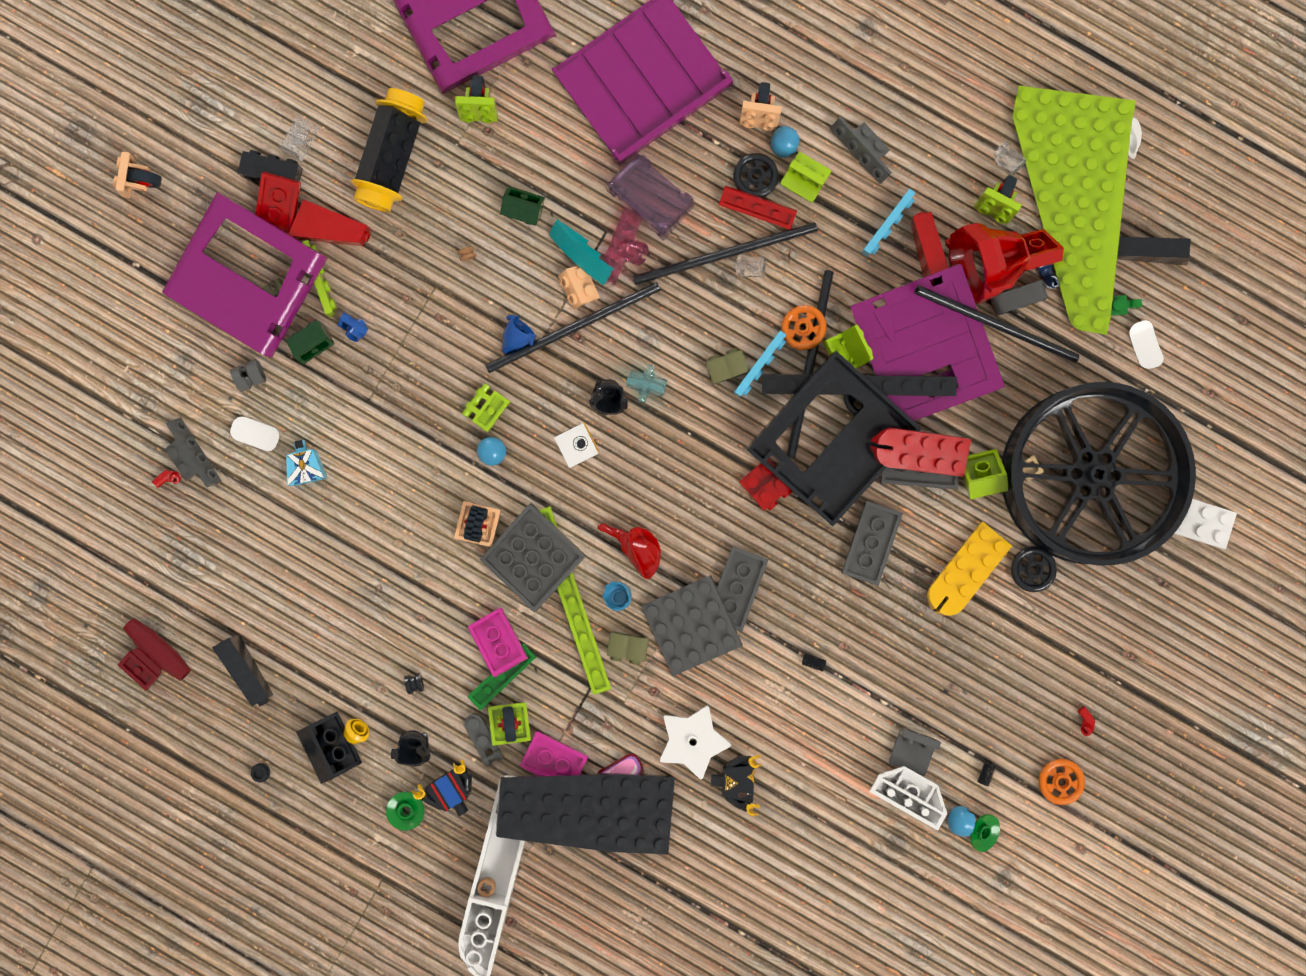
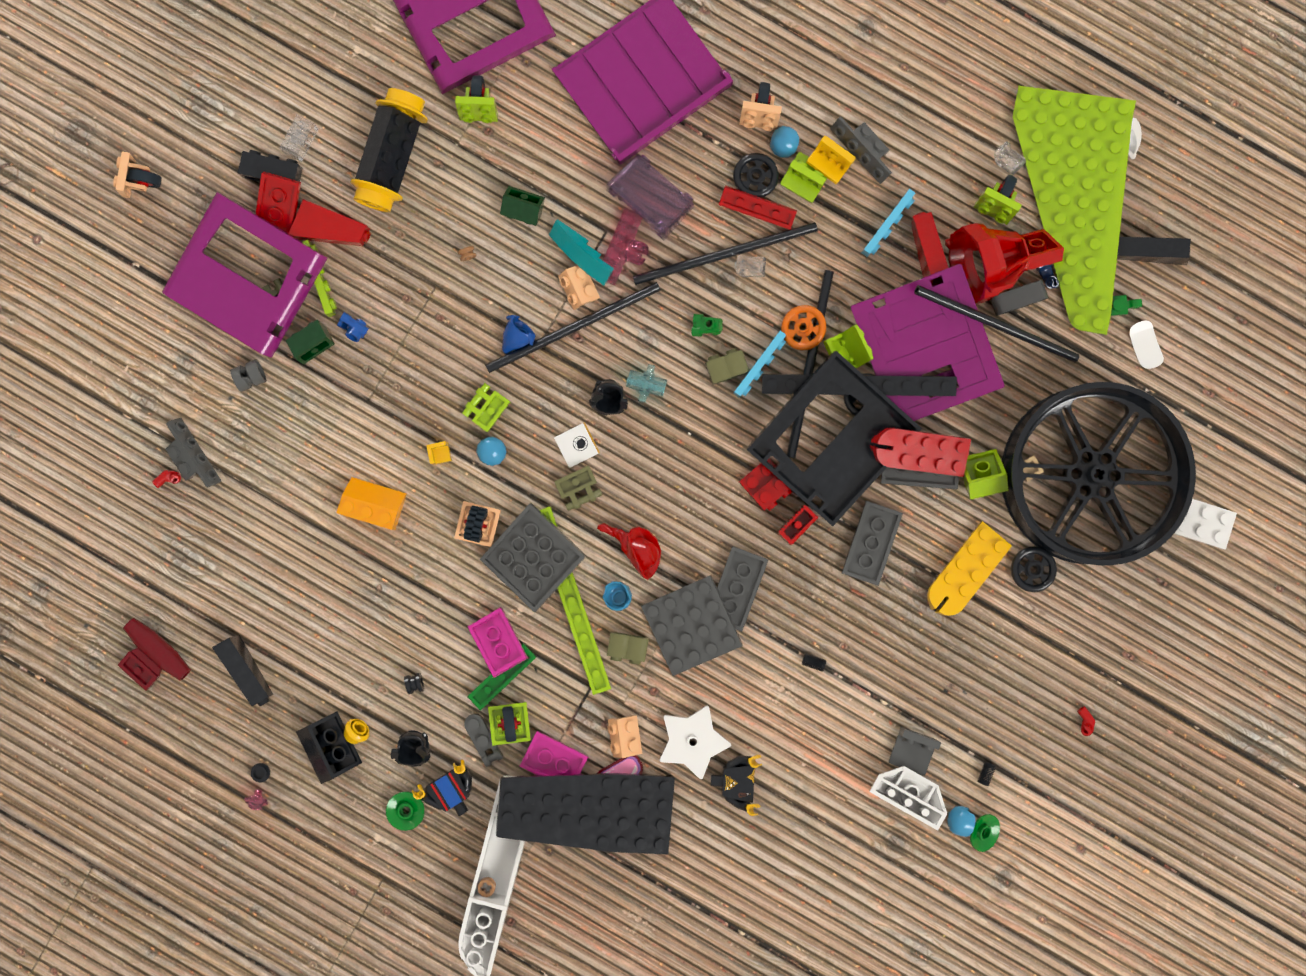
white sticker [230,417,279,451] -> none
torso [286,440,328,486] -> none
orange plate [1039,759,1085,805] -> none
none -> clear pink plant [244,789,268,810]
none -> light orange slope [336,477,407,530]
none -> yellow panel [426,441,452,465]
none -> olive plate [554,465,603,511]
none -> light nougat bracket [607,715,642,758]
none -> green plate [691,314,723,337]
none -> red brick [777,505,818,545]
none -> yellow bracket [806,135,856,184]

